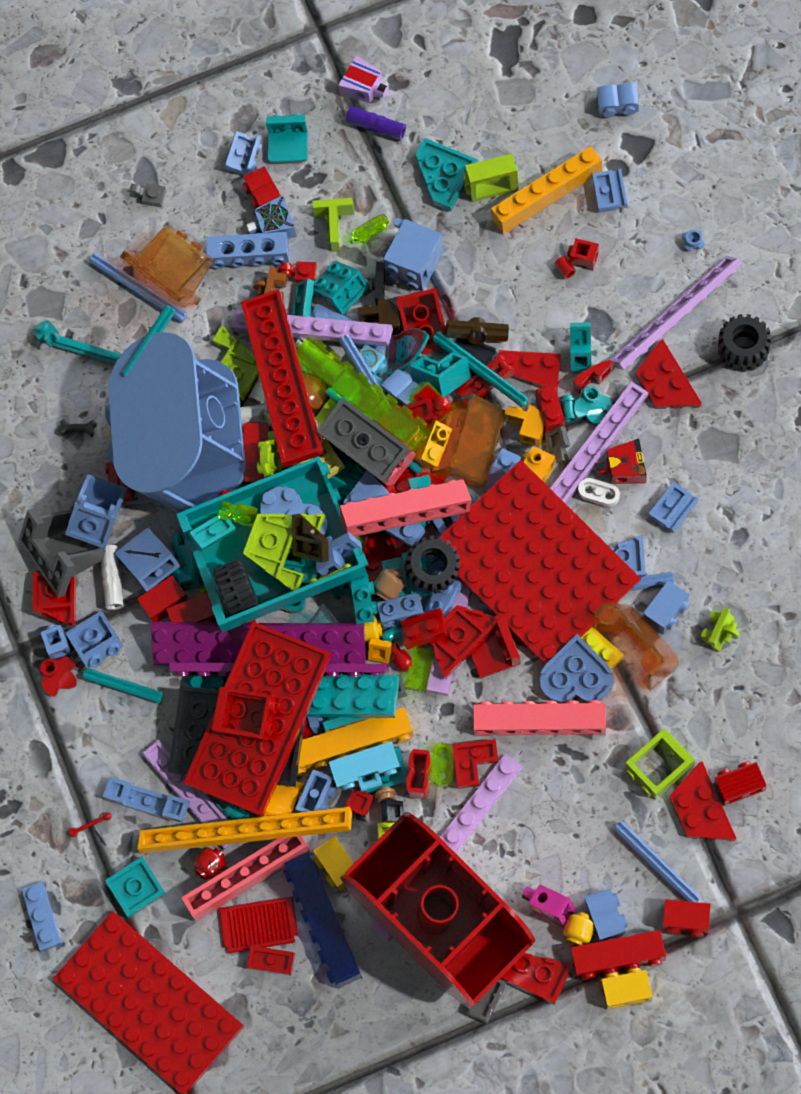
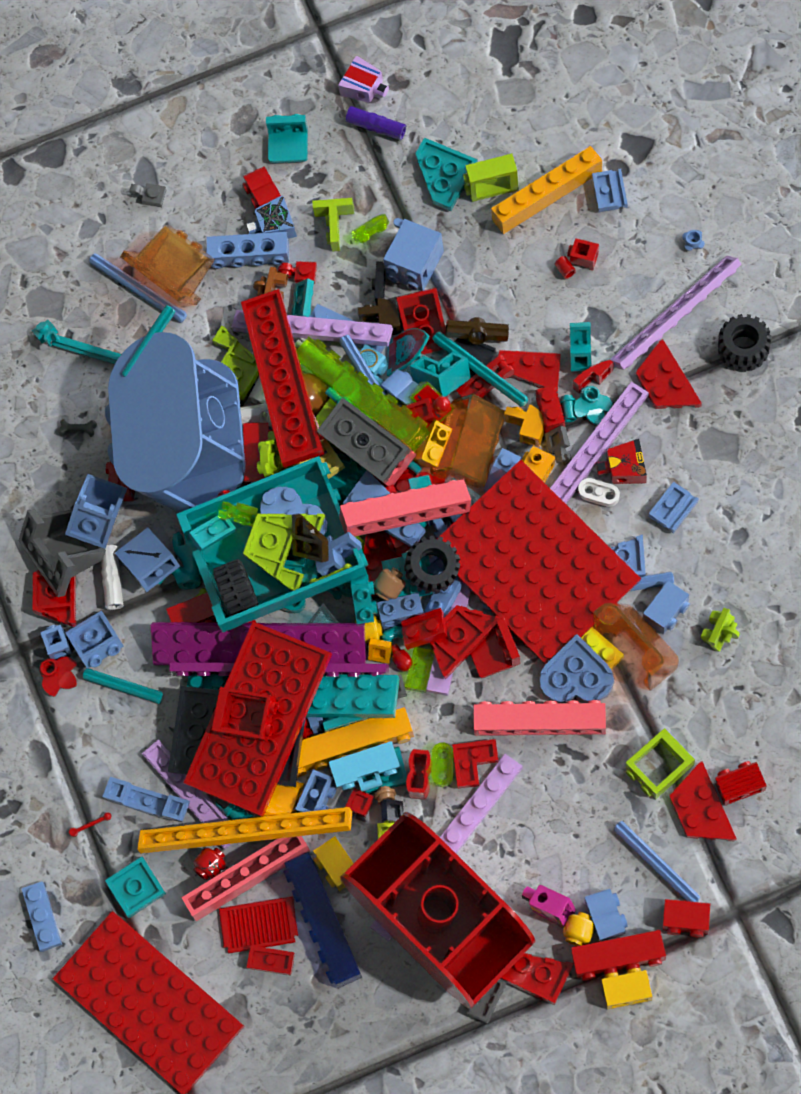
red panel [138,576,188,622] -> none
medium blue bracket [223,131,262,176] -> none
teal bracket [313,261,370,315] -> none
medium blue brick [597,83,639,117] -> none

